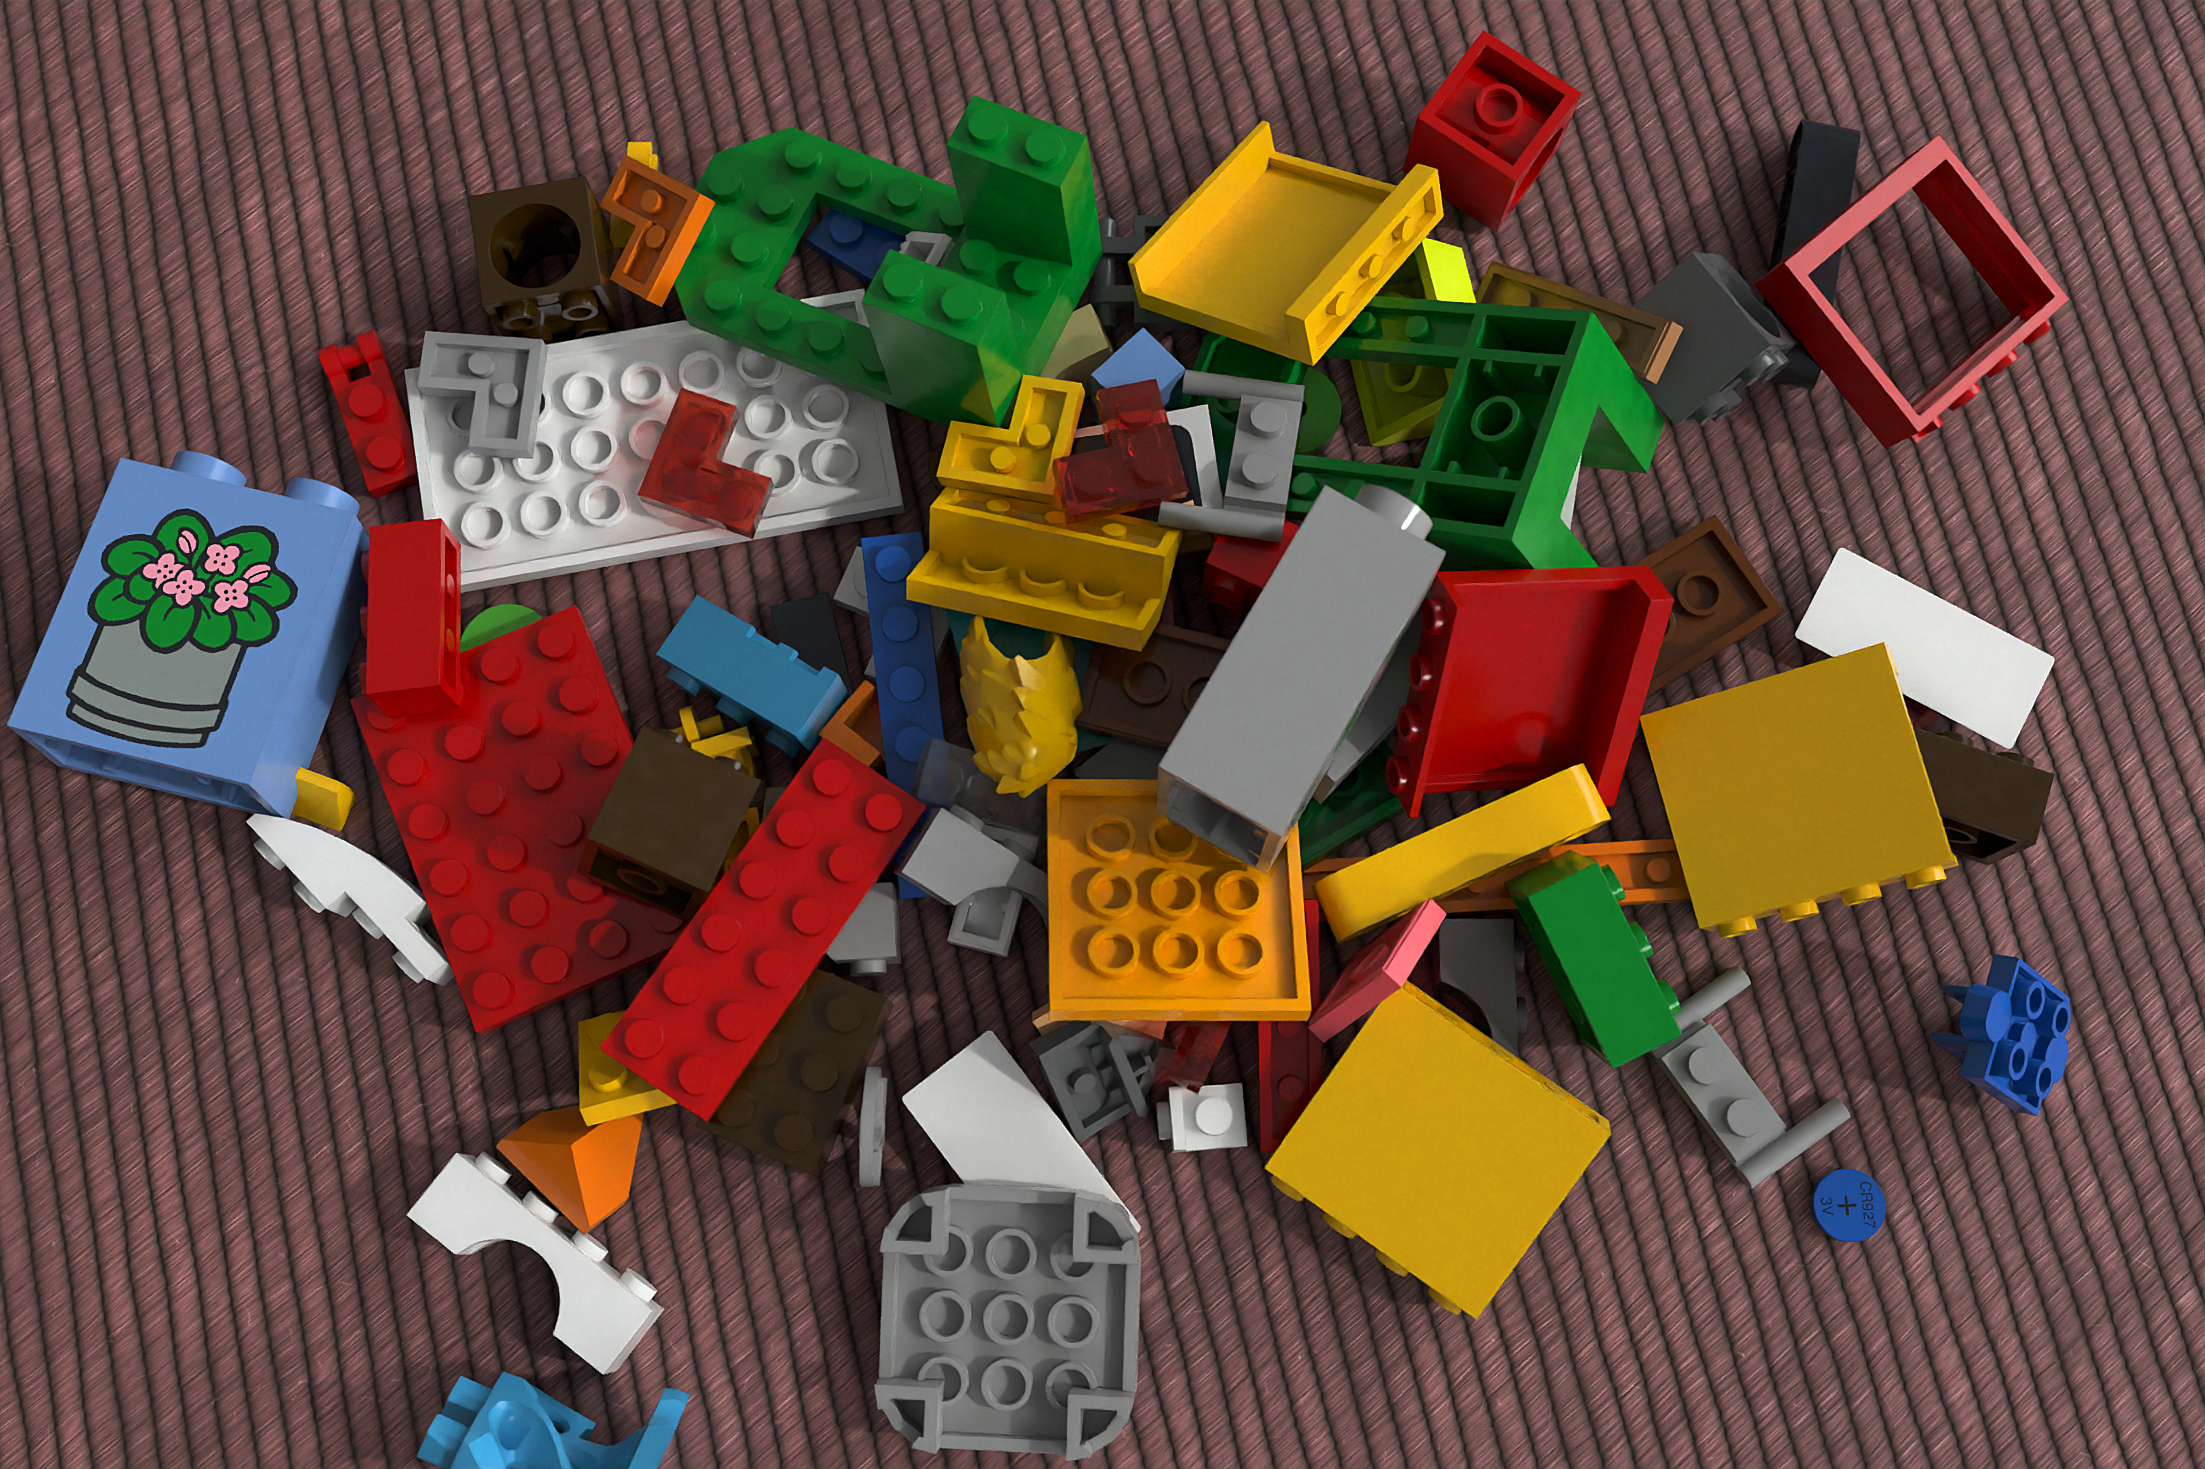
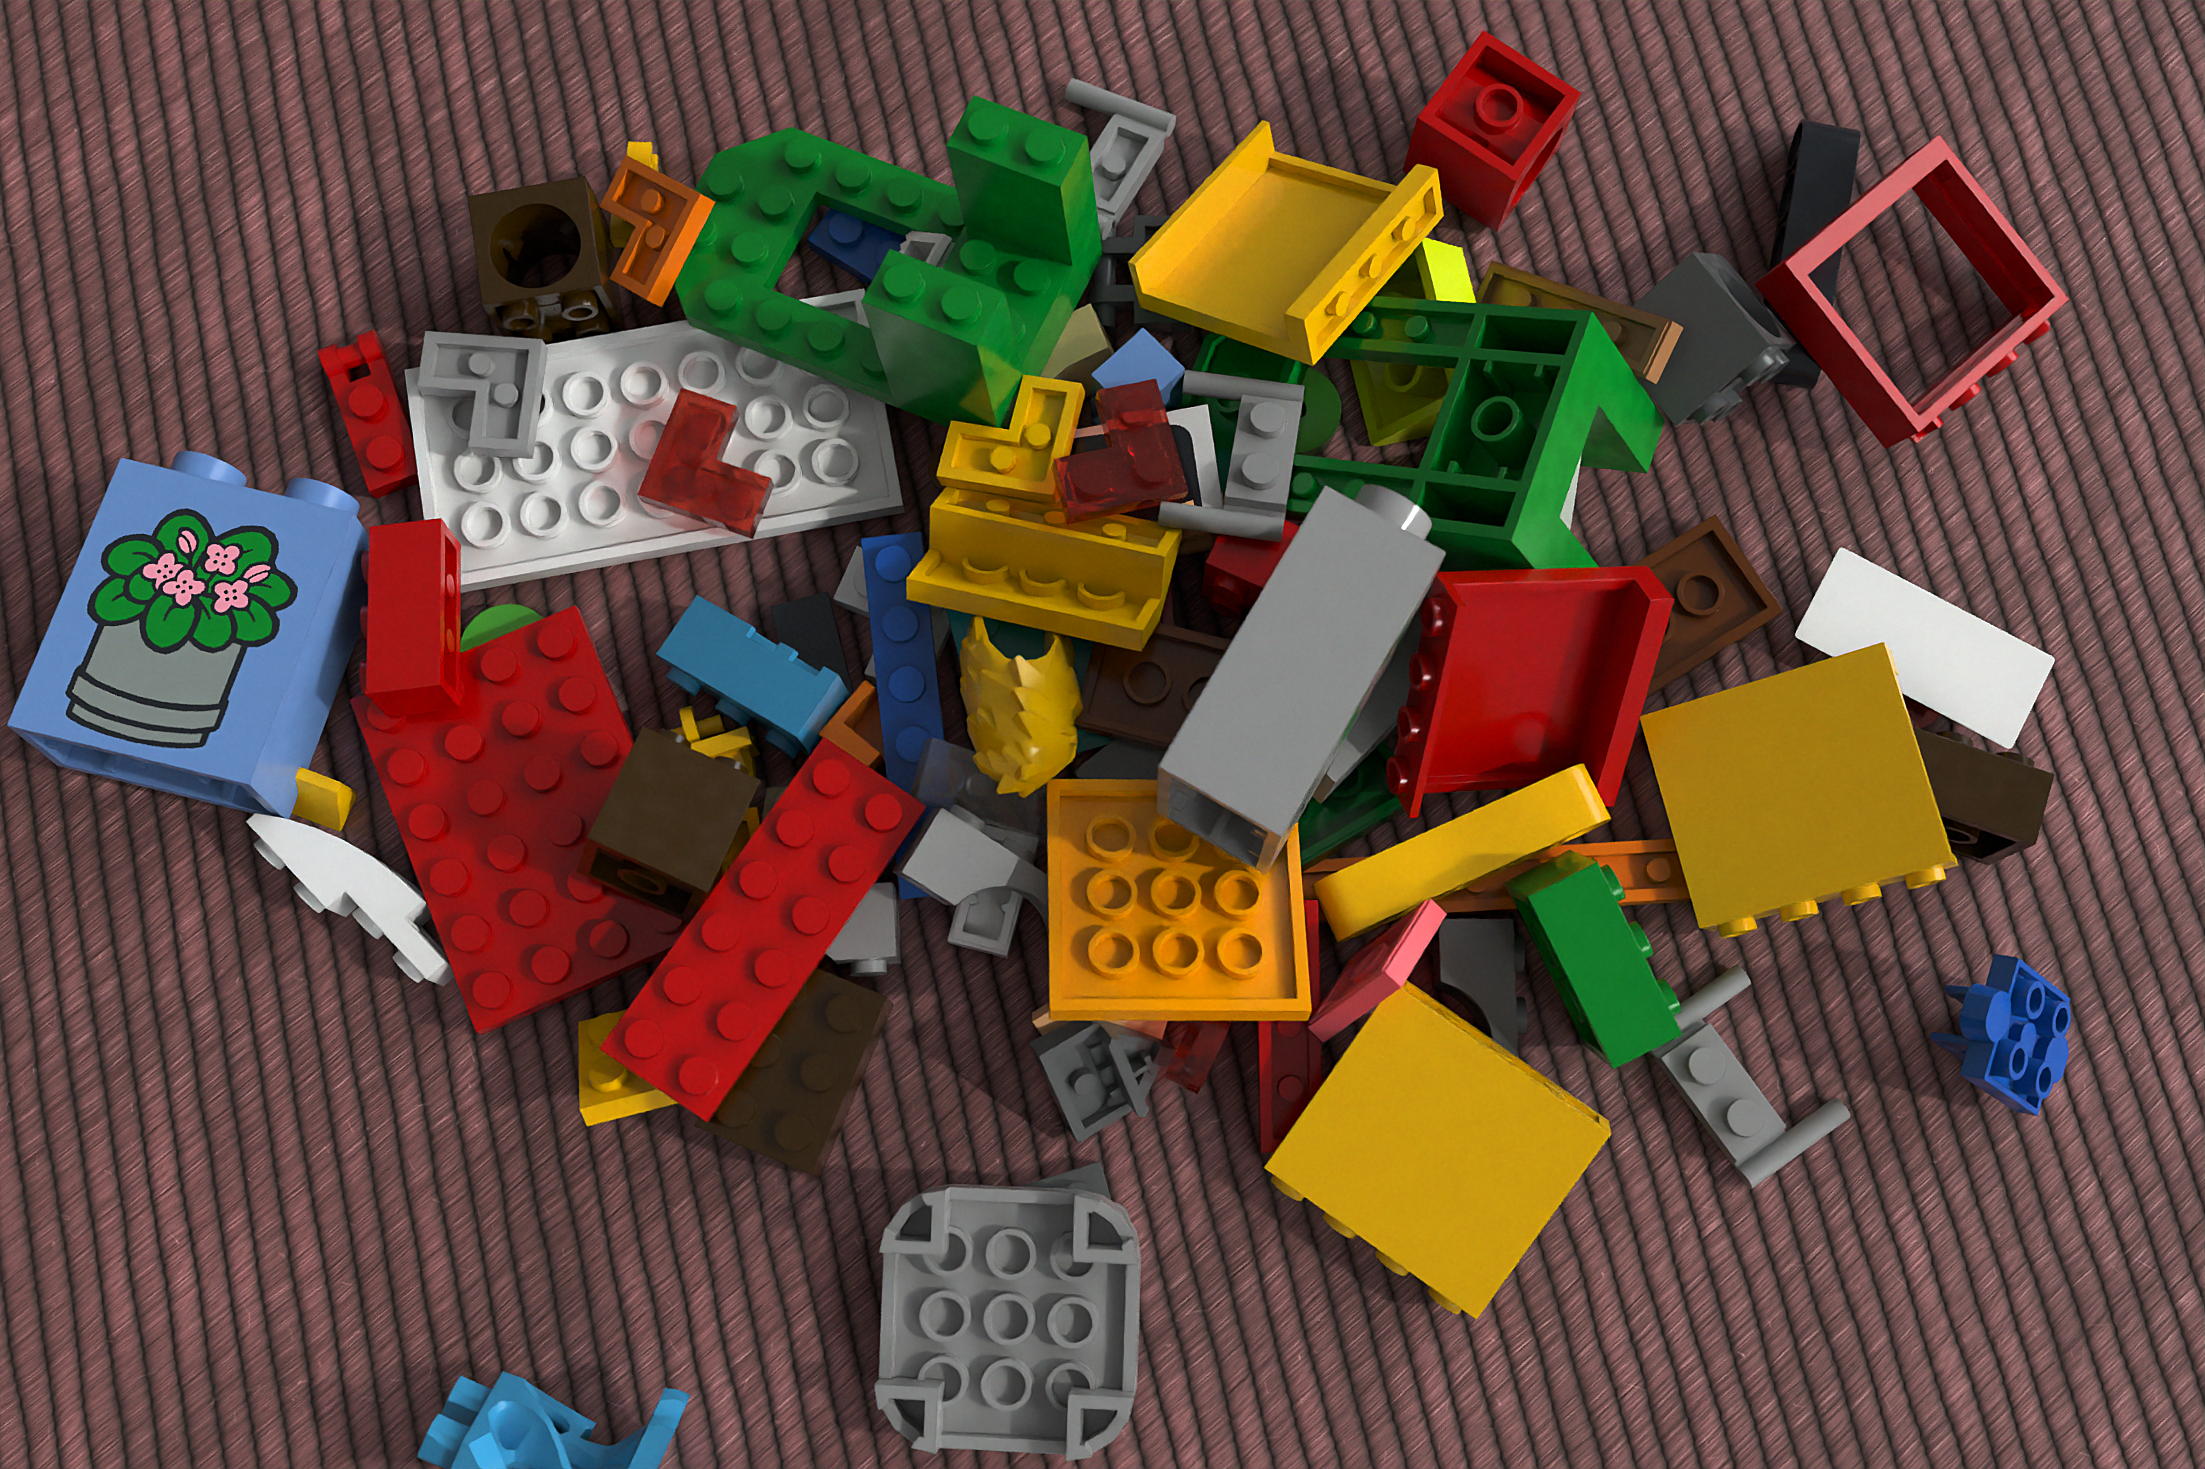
white arch [407,1152,664,1375] -> none
orange slope [496,1105,644,1235] -> none
light grey wheel [859,1066,888,1187] -> none
white sticker [902,1030,1141,1233] -> none
white bracket [1156,1083,1248,1153] -> none
blue piece [1810,1169,1886,1242] -> none
none -> light grey plate [1065,78,1176,241]

